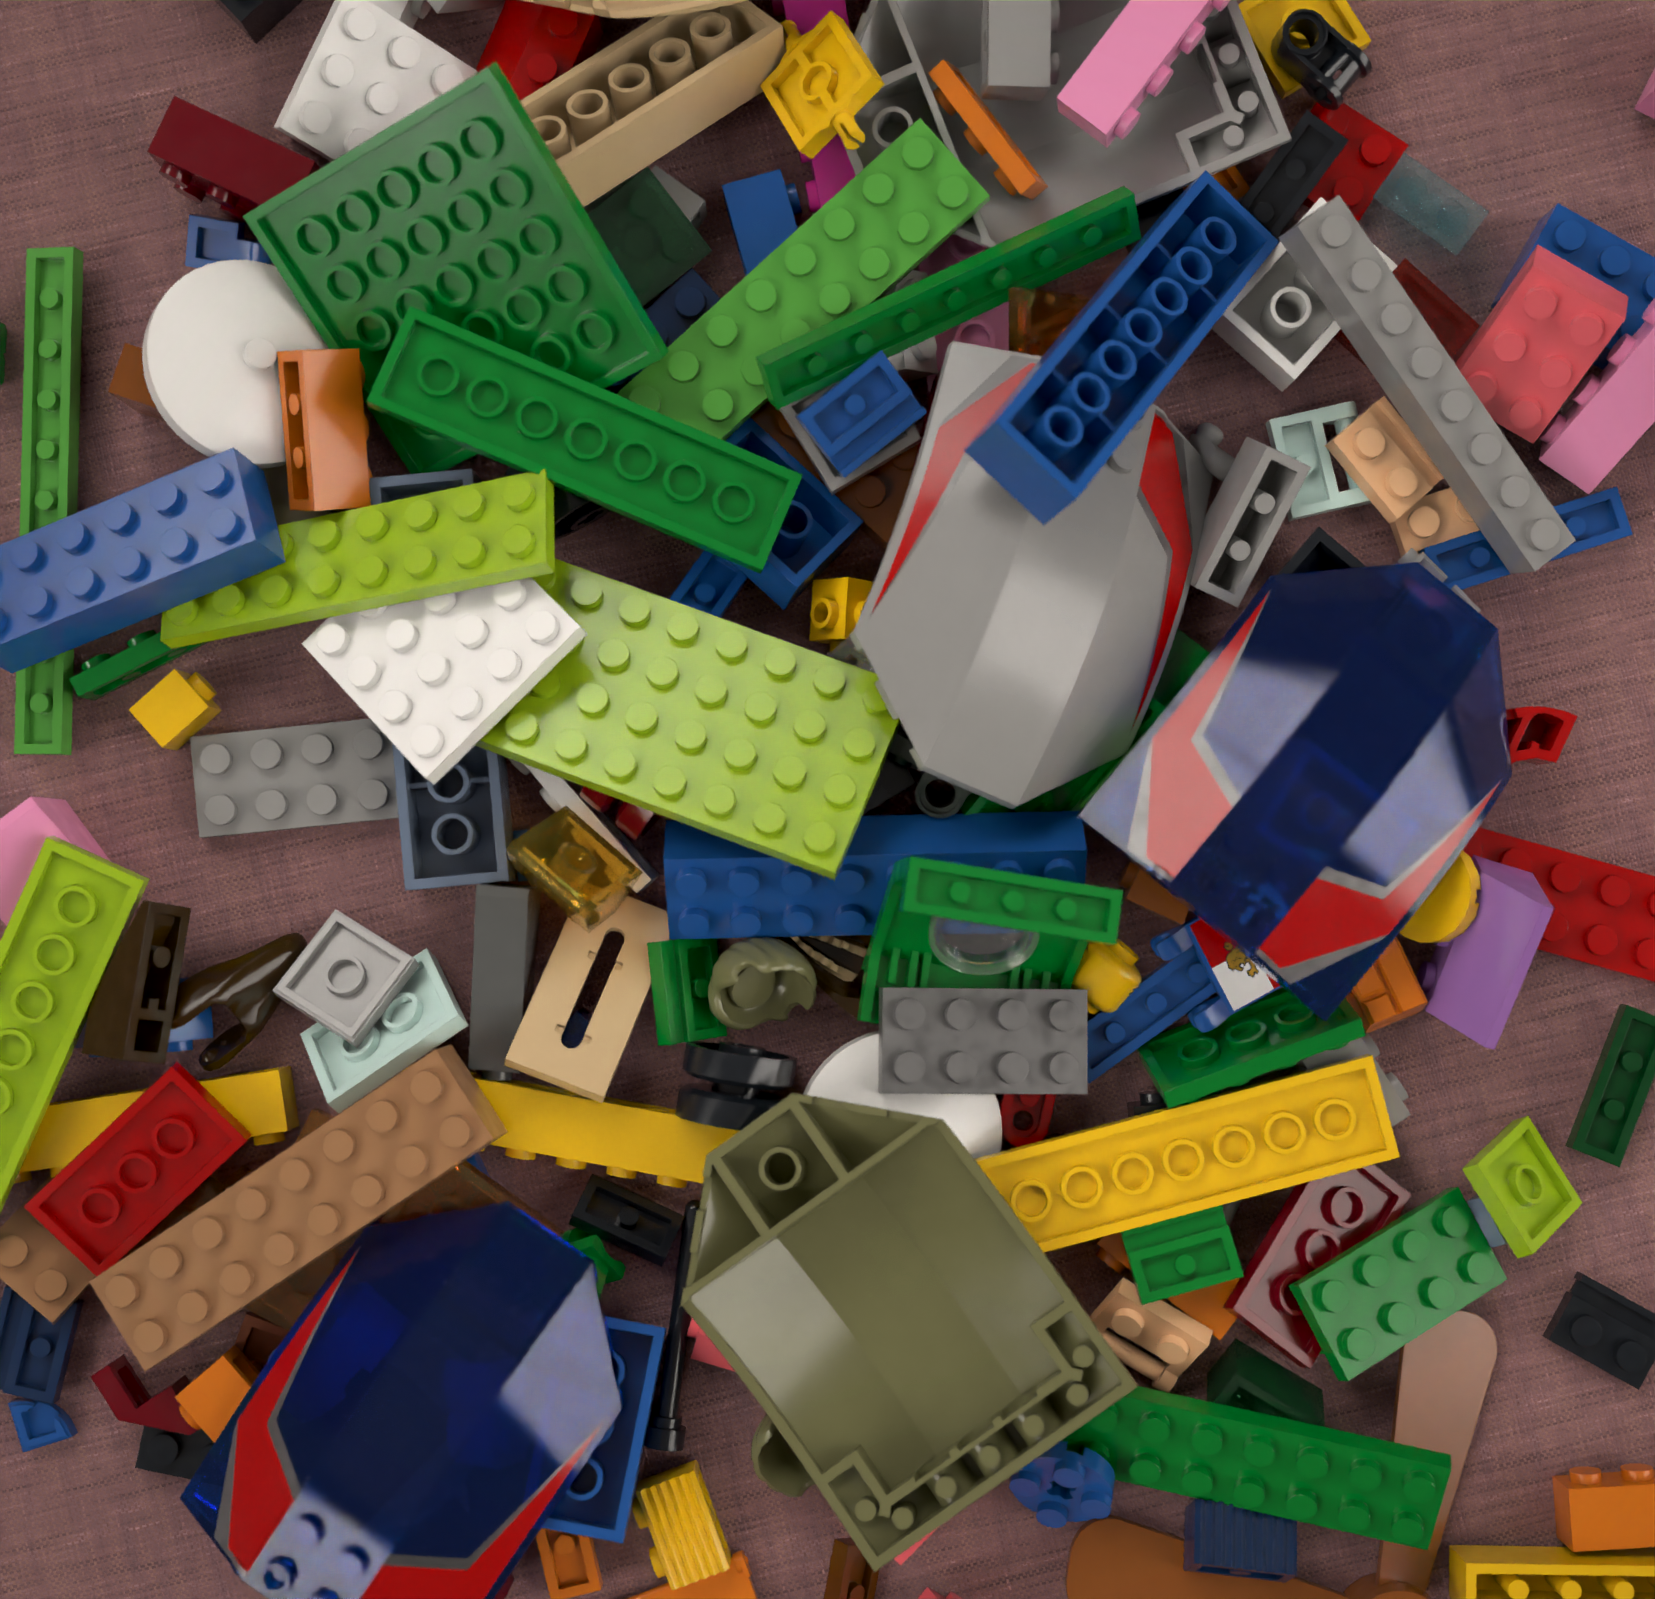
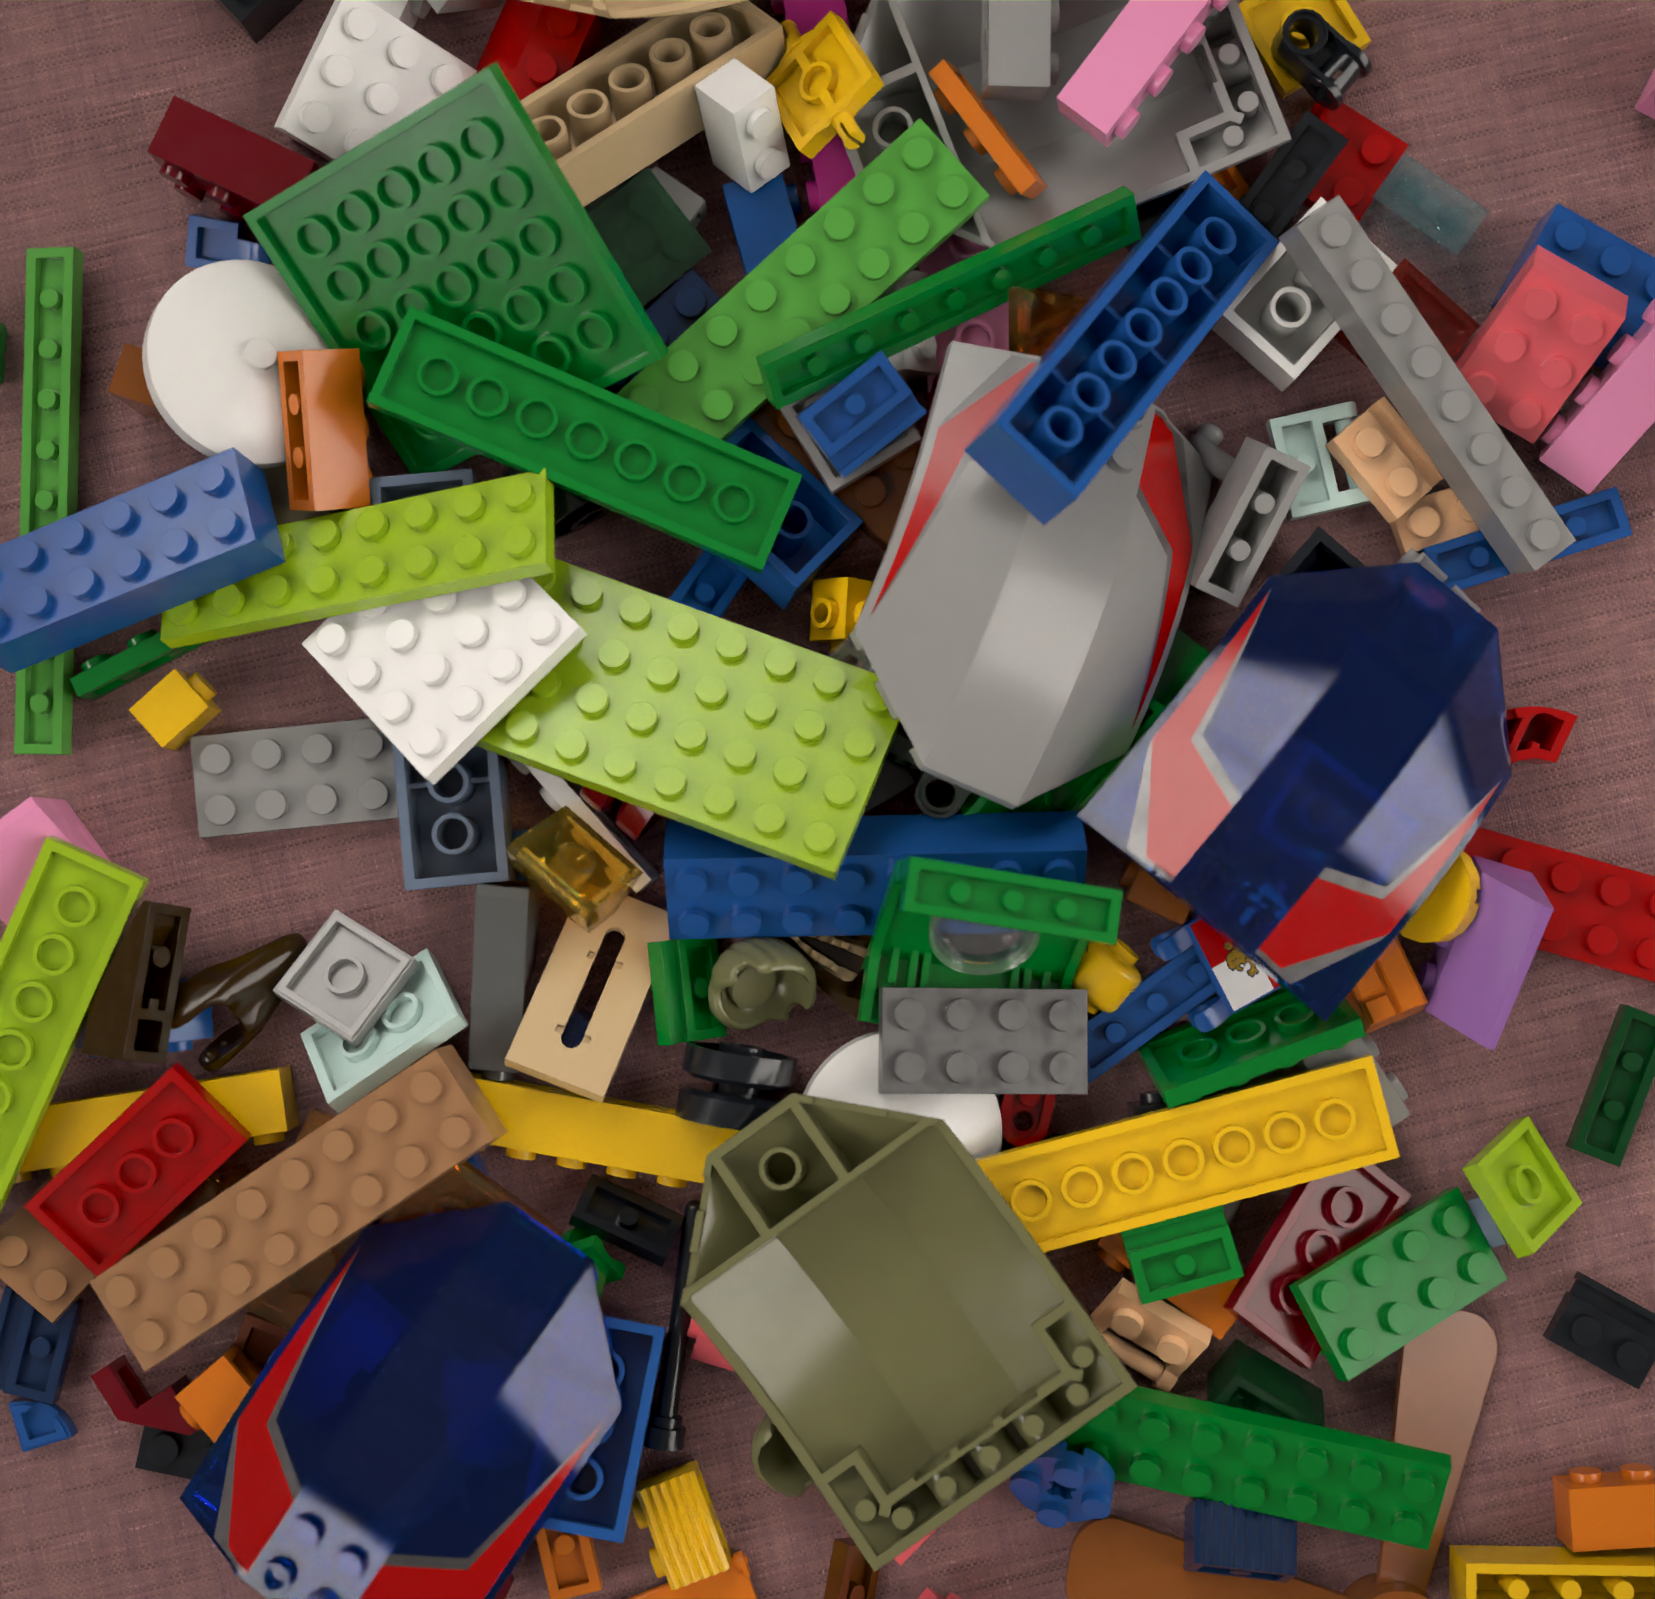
none -> white brick [694,58,790,193]

